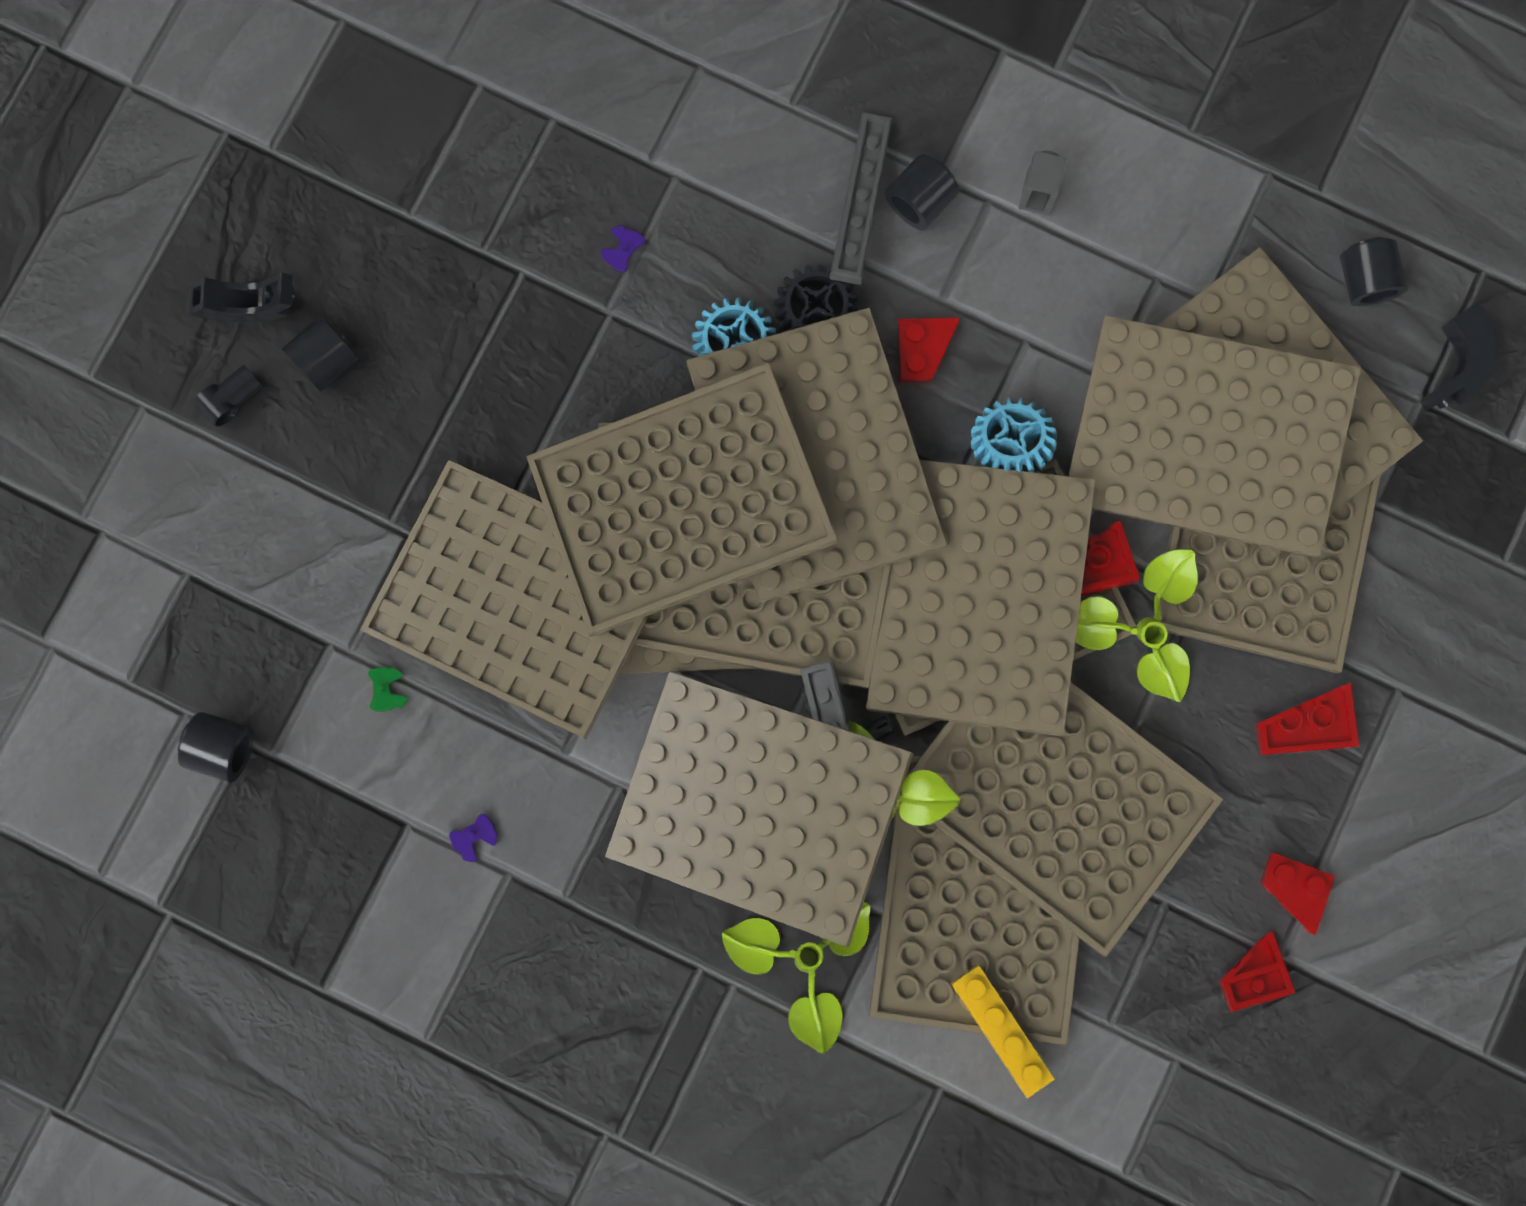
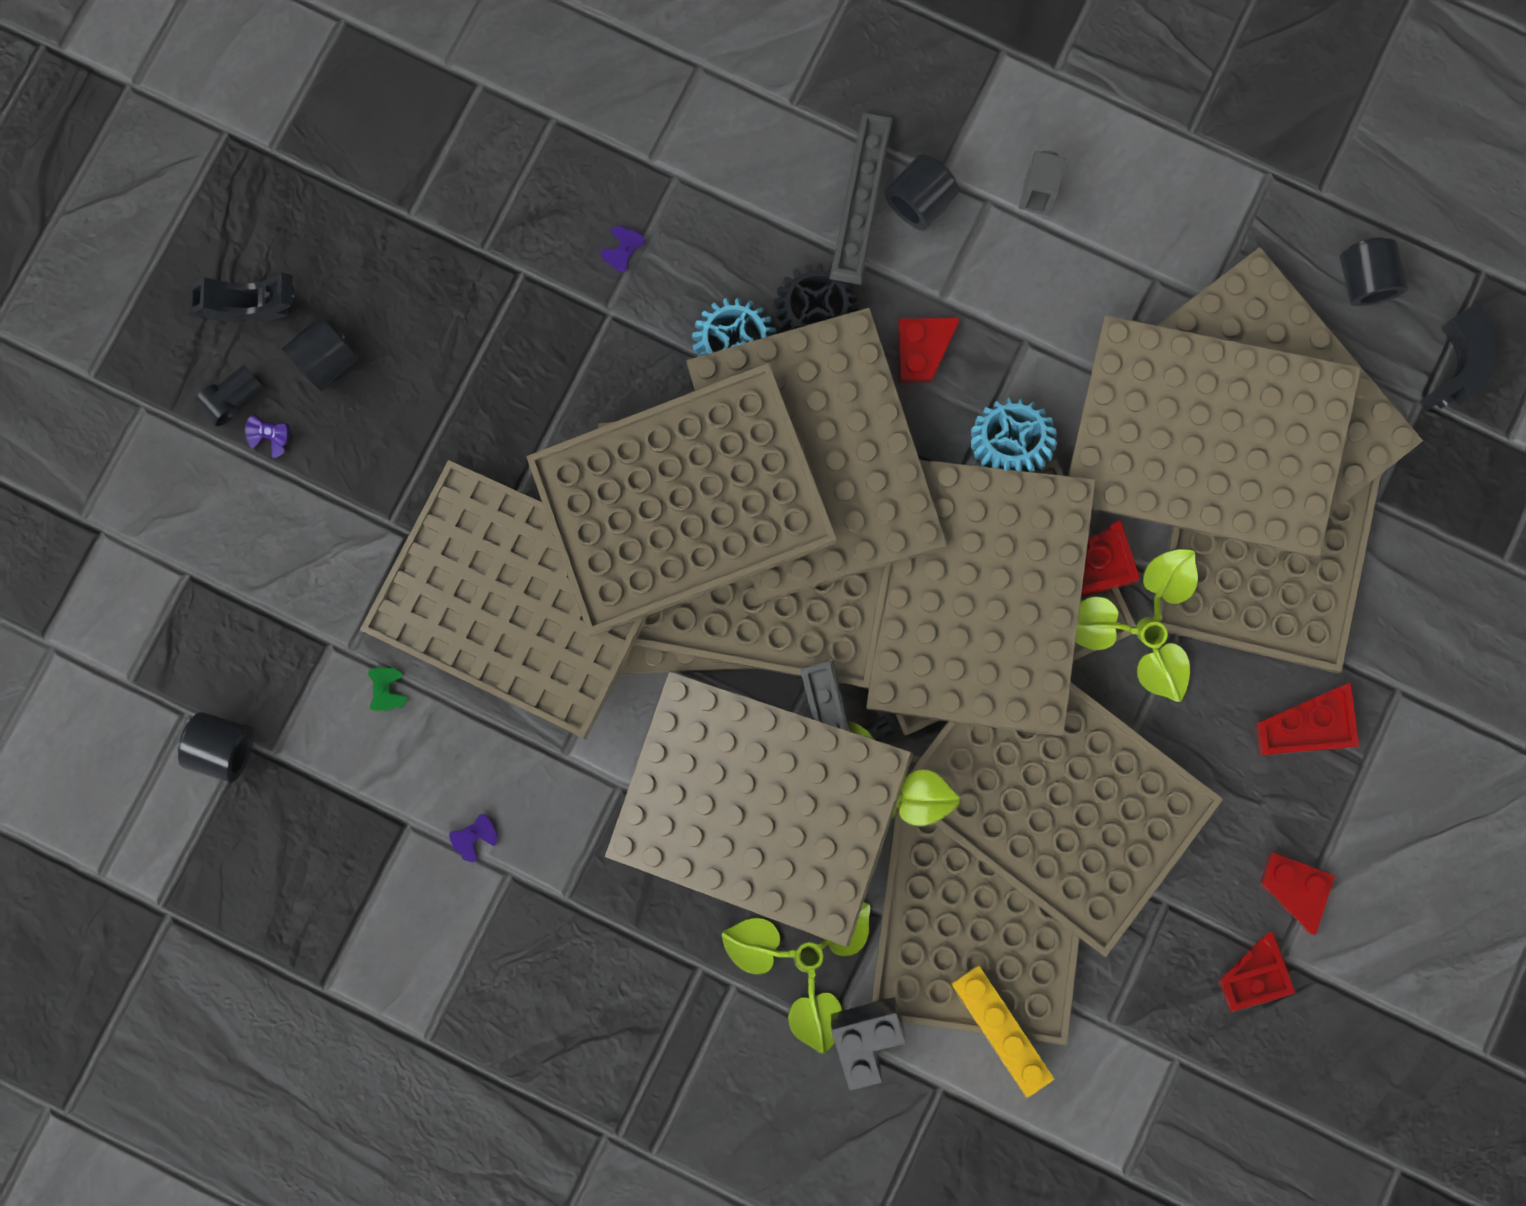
none -> dark purple piece [245,415,290,458]
none -> brick [831,997,905,1091]

